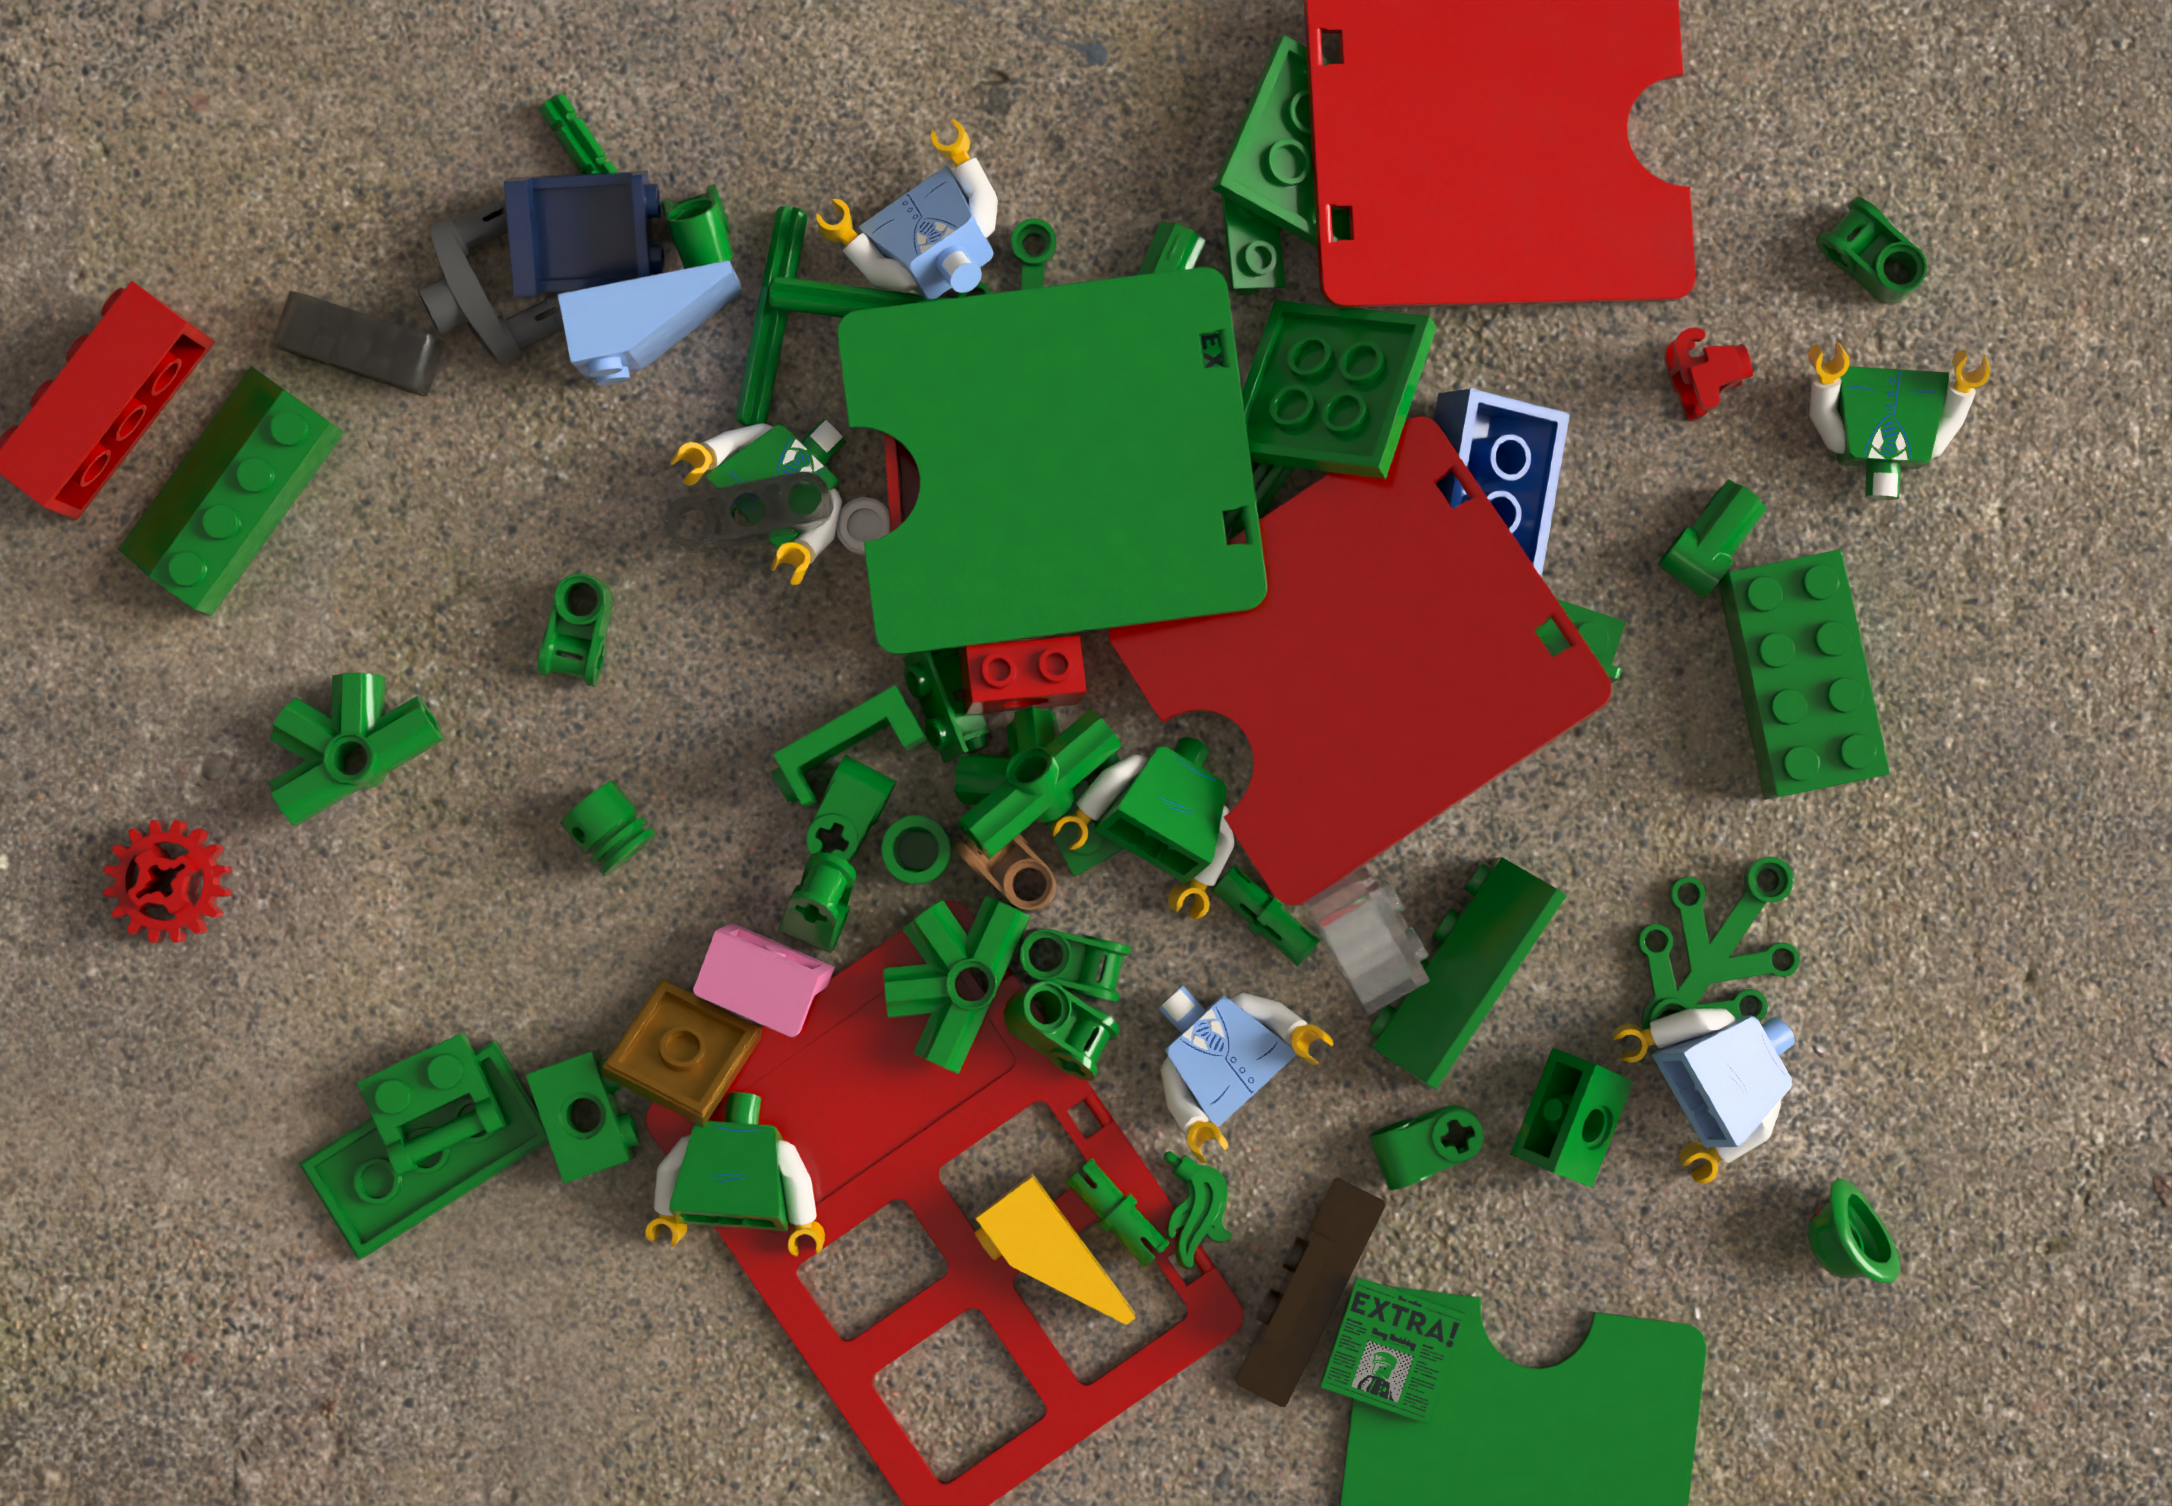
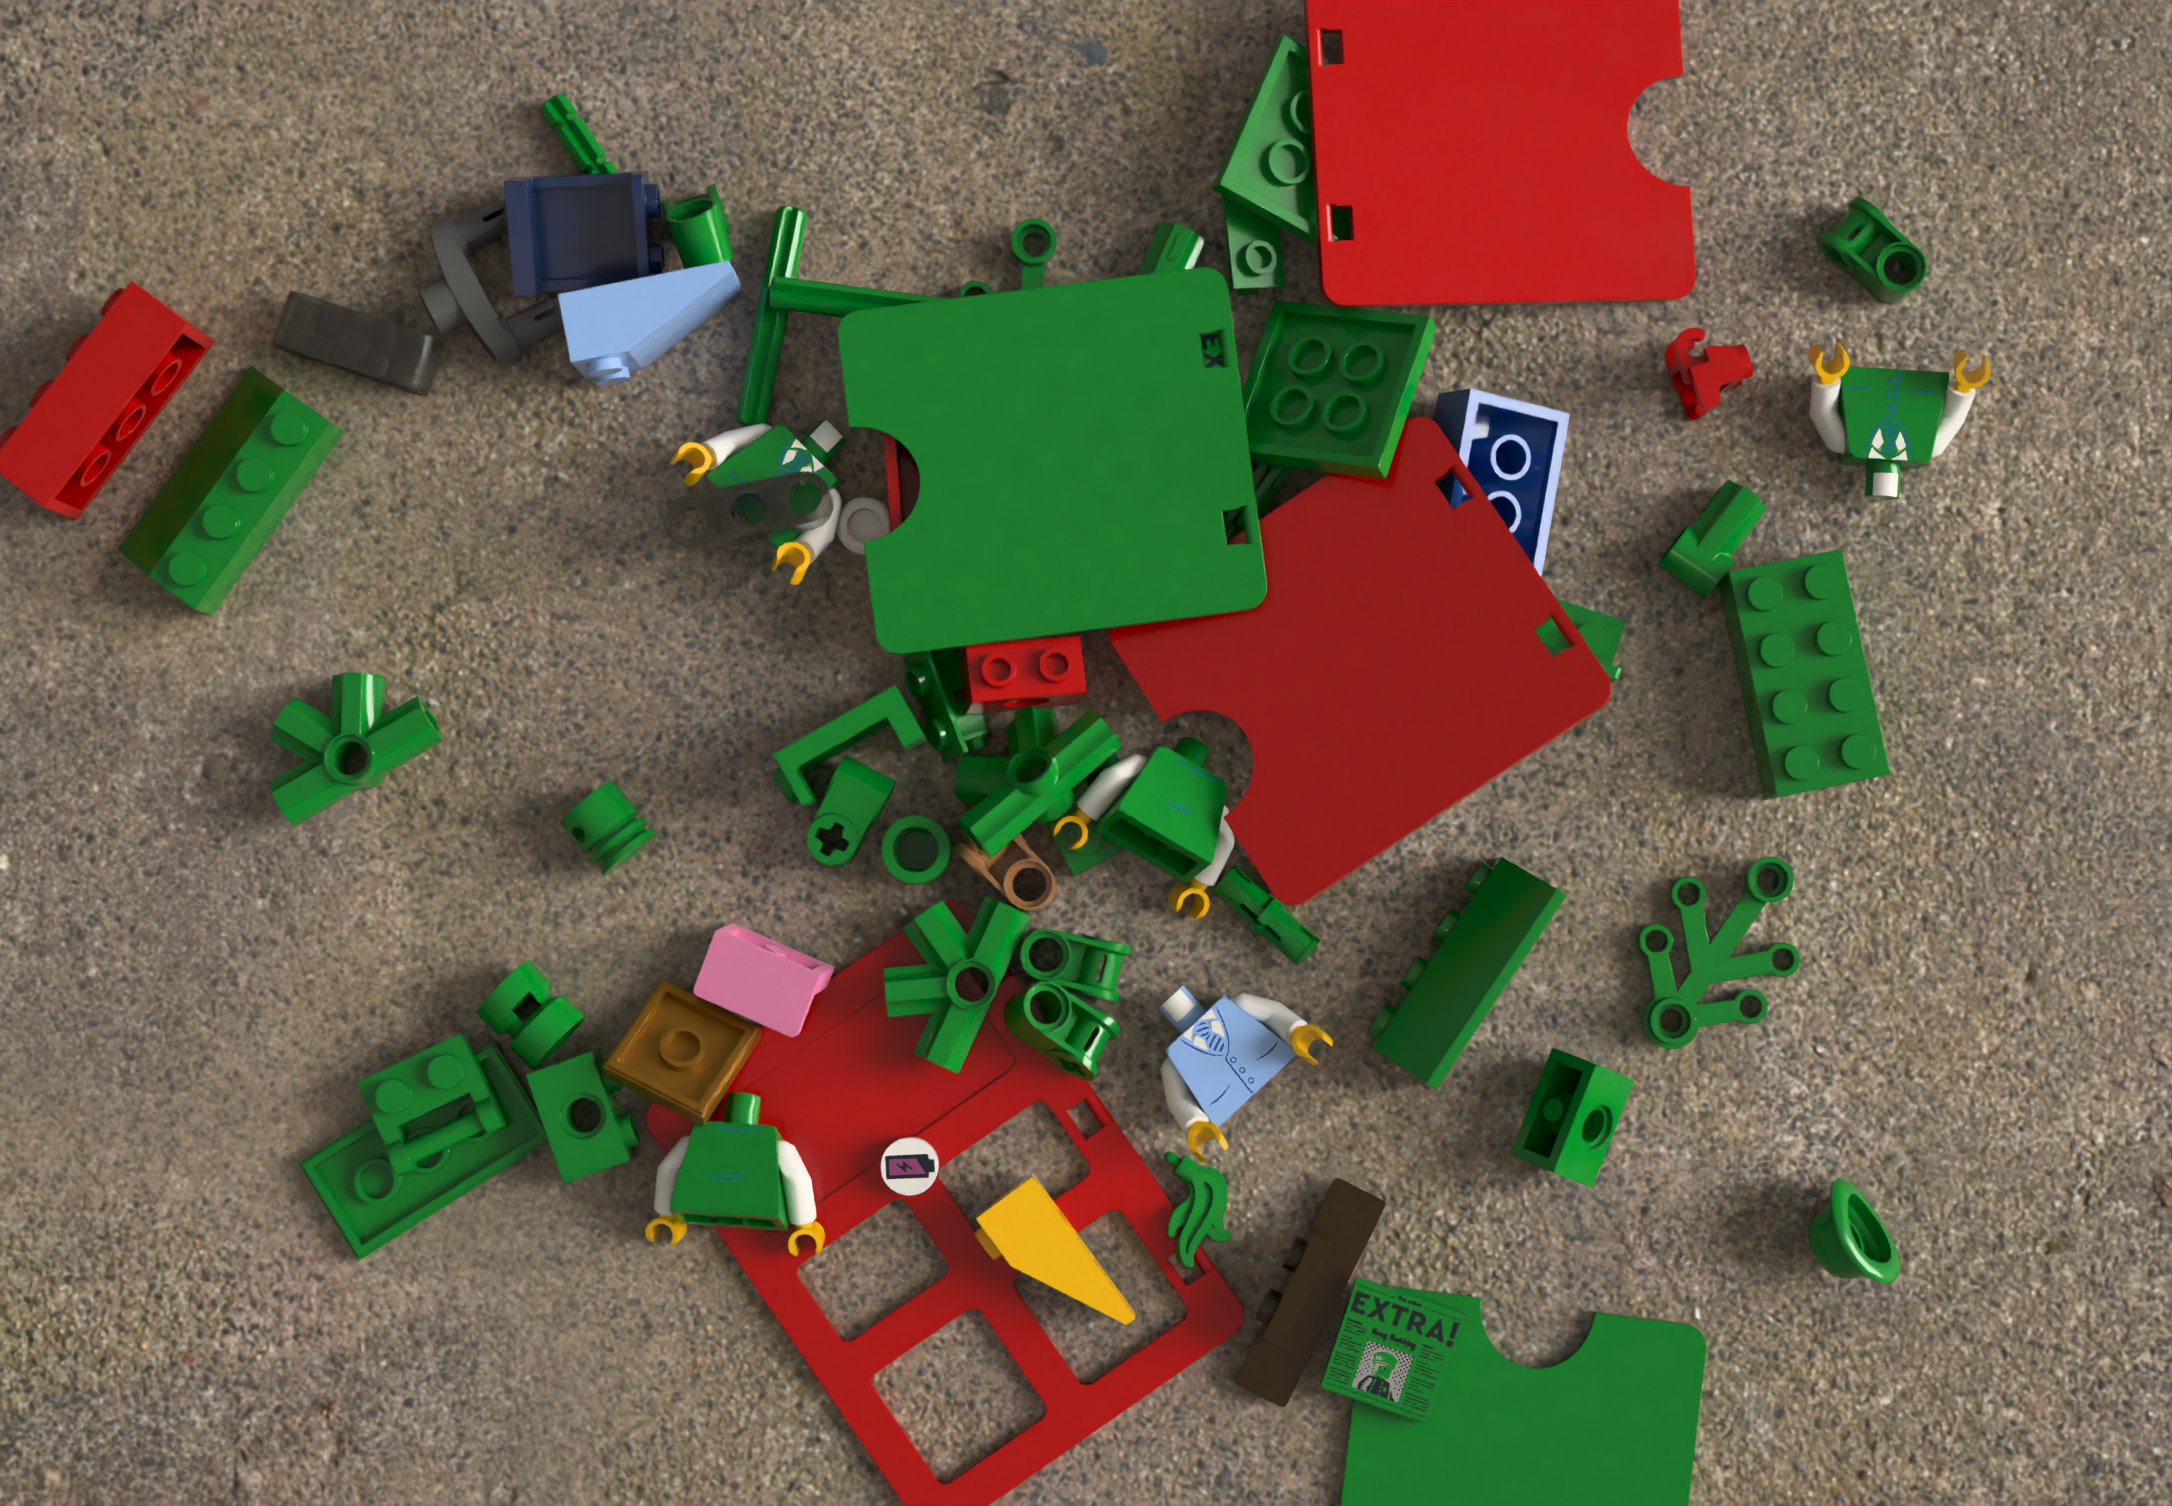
red gear [103,820,232,943] -> none
green piece [537,574,613,687] -> none
green piece [778,852,856,953] -> none
torso [816,119,998,300] -> none
green pin [1065,1157,1170,1268] -> none
clear brick [1305,867,1429,1015] -> none
green piece [1368,1105,1484,1190] -> none
torso [1612,1009,1795,1184] -> none
none -> green wheel [476,960,586,1070]
none -> tile [881,1136,939,1195]

